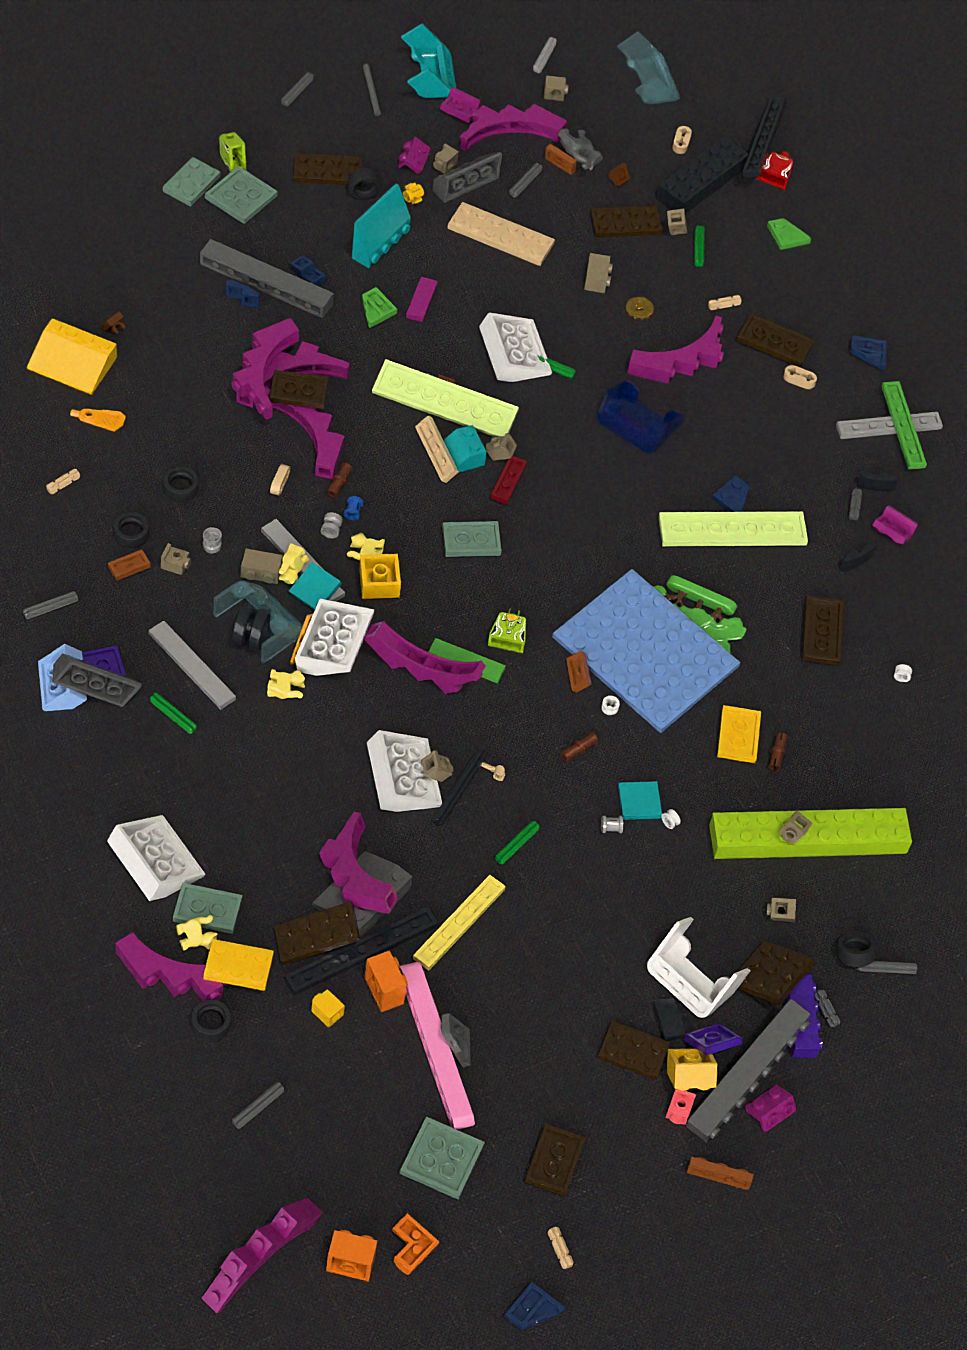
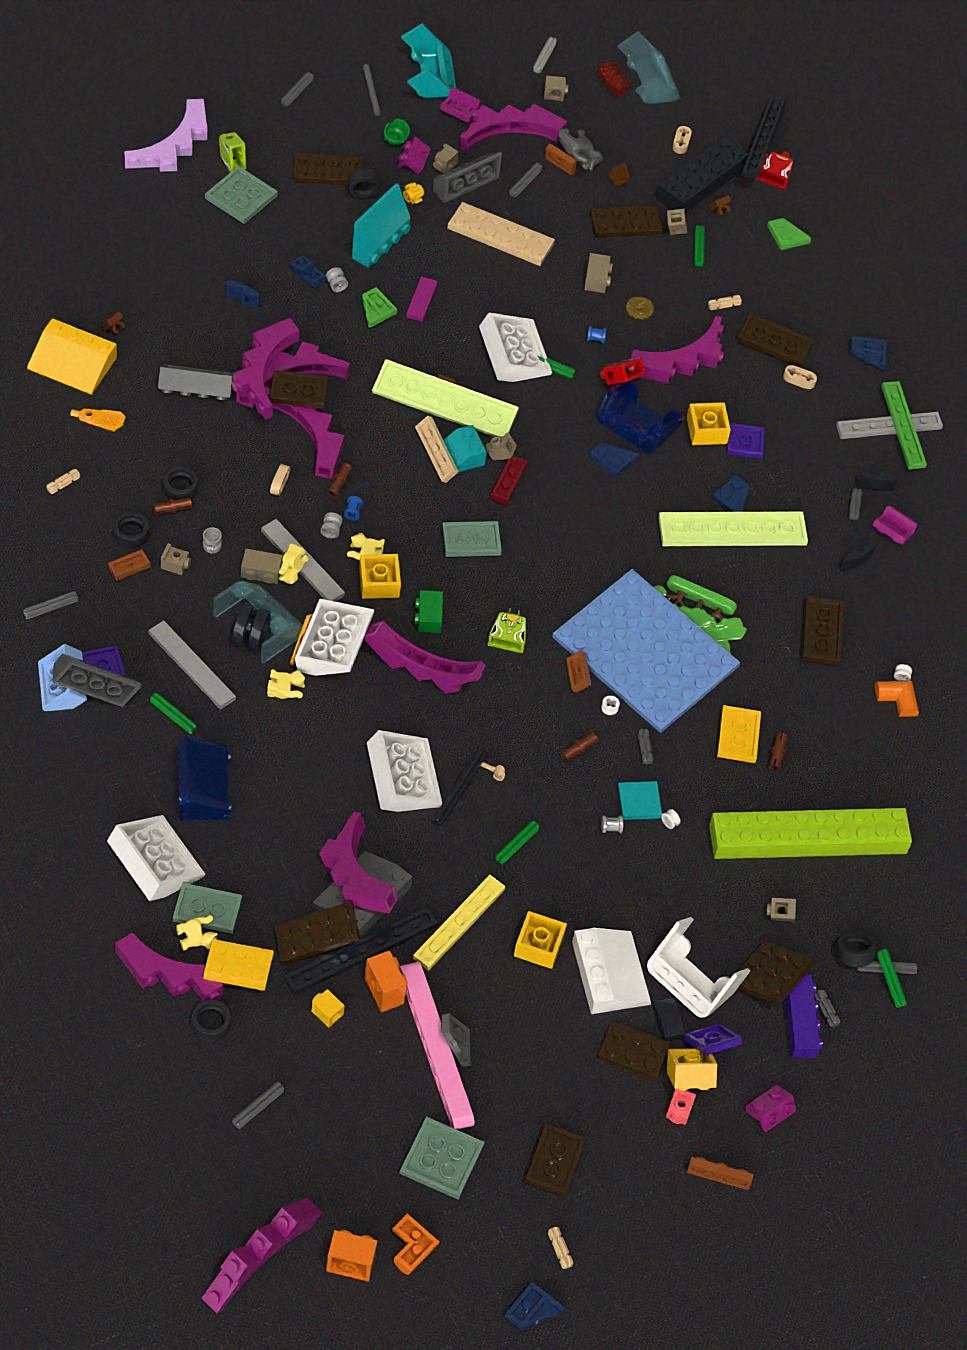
sand green plate [163,157,221,207] -> none
dark grey brick [200,239,334,318] -> none
teal tile [289,562,342,610] -> none
dark tan brick [421,750,453,782] -> none
bright green tile [428,638,506,683] -> none
dark grey brick [686,999,811,1143] -> none
dark tan brick [779,811,812,844] -> none
none -> lavender arch [124,99,207,172]
none -> copper pin [153,497,192,516]
none -> slope [158,364,233,400]
none -> clear blue windscreen [180,735,232,820]
none -> light grey wheel [326,267,348,292]
none -> green hair [383,119,410,146]
none -> green brick [415,590,443,633]
none -> yellow brick [514,911,567,969]
none -> white slope [572,928,651,1014]
none -> blue bush [587,326,607,344]
none -> dark blue wing [589,442,639,477]
none -> clear red piece [598,62,631,97]
none -> red torso [600,357,646,385]
none -> dark grey axle [638,729,654,765]
none -> yellow brick [687,403,731,445]
none -> reddish brown tile [708,195,731,216]
none -> dark purple tile [727,423,765,459]
none -> orange brick [874,681,919,717]
none -> green axle [877,949,907,1008]

